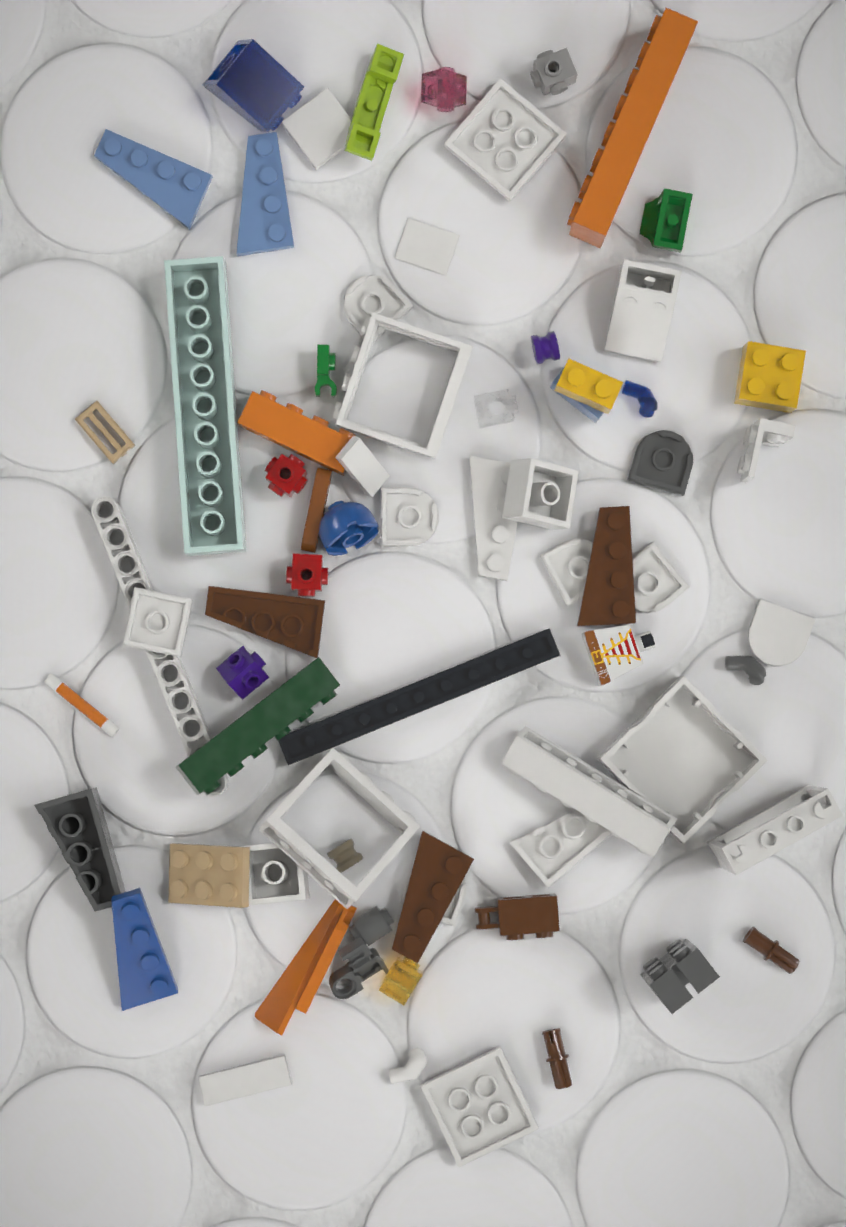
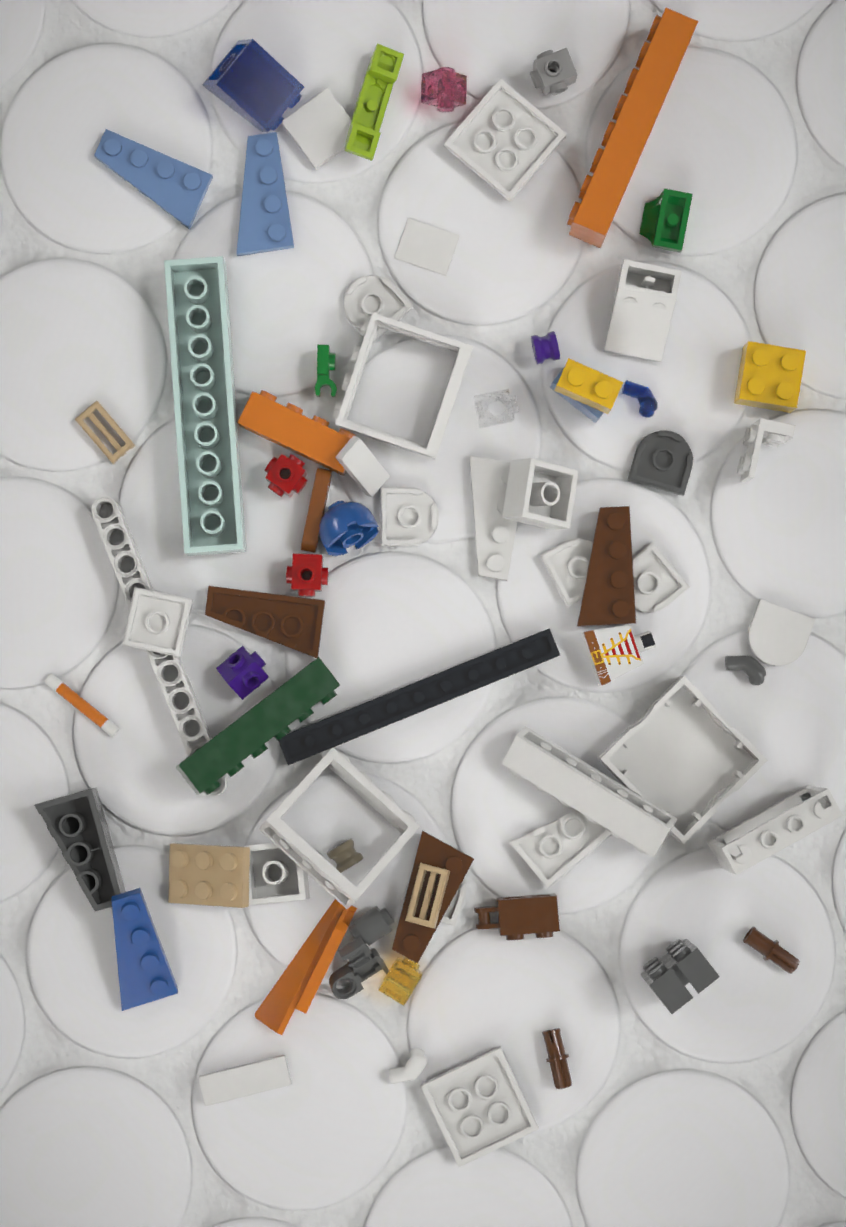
none -> tan tile [405,863,450,929]

